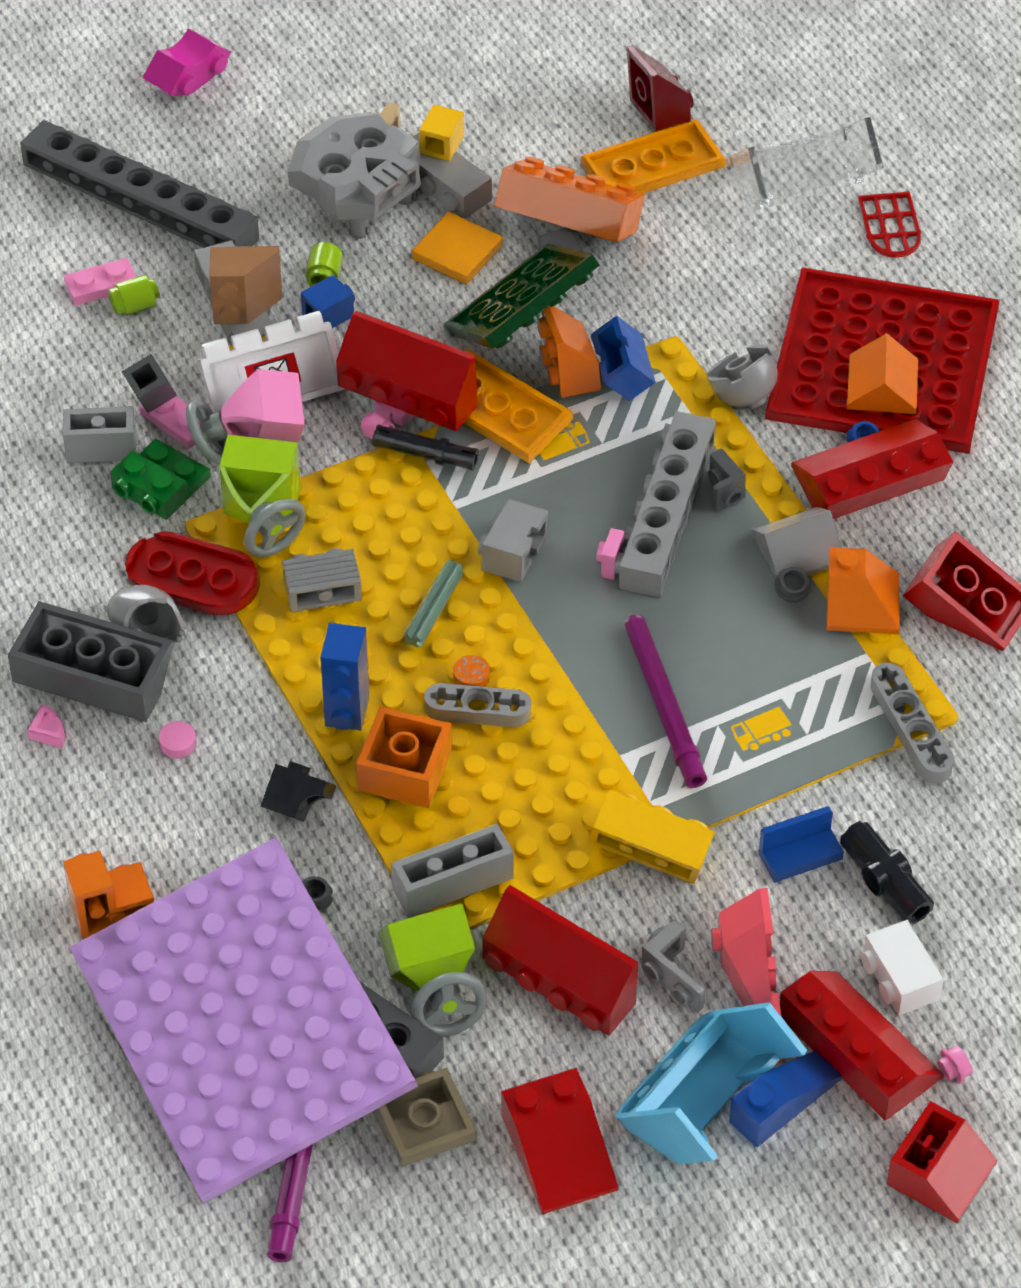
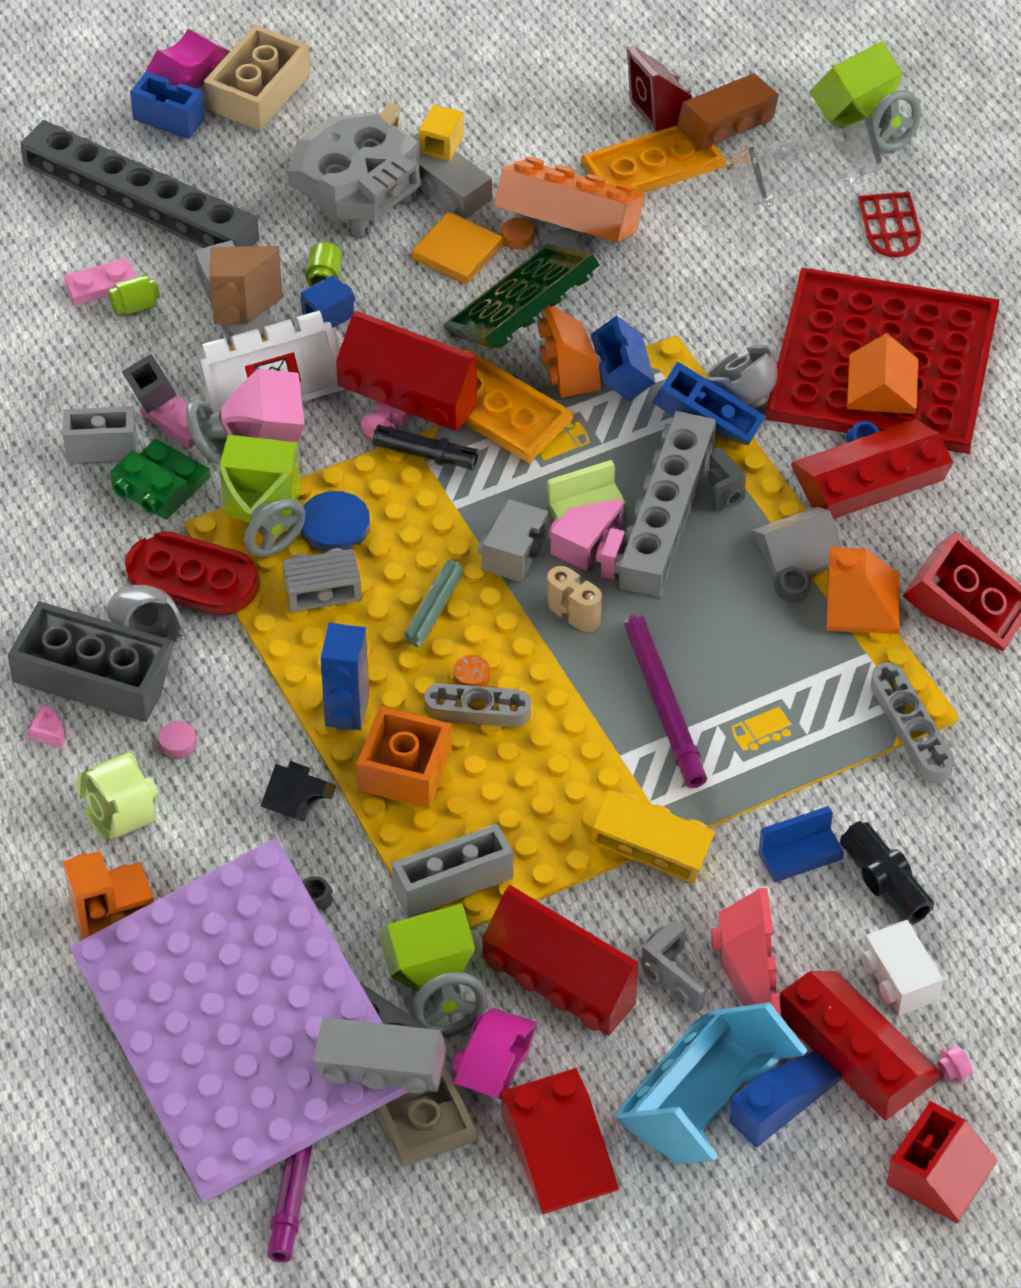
none -> yellowish green brick [77,752,158,841]
none -> blue brick [130,72,205,139]
none -> tan brick [204,24,311,131]
none -> blue tile [301,491,370,552]
none -> light grey brick [313,1017,447,1094]
none -> dark pink brick [452,1008,538,1098]
none -> orange tile [501,218,534,249]
none -> yellowish green panel [547,460,626,521]
none -> tan piece [547,566,602,633]
none -> bright pink slope [548,499,624,571]
none -> blue slope [651,361,766,446]
none -> dark orange brick [677,73,779,149]
none -> lime piece [809,40,921,152]

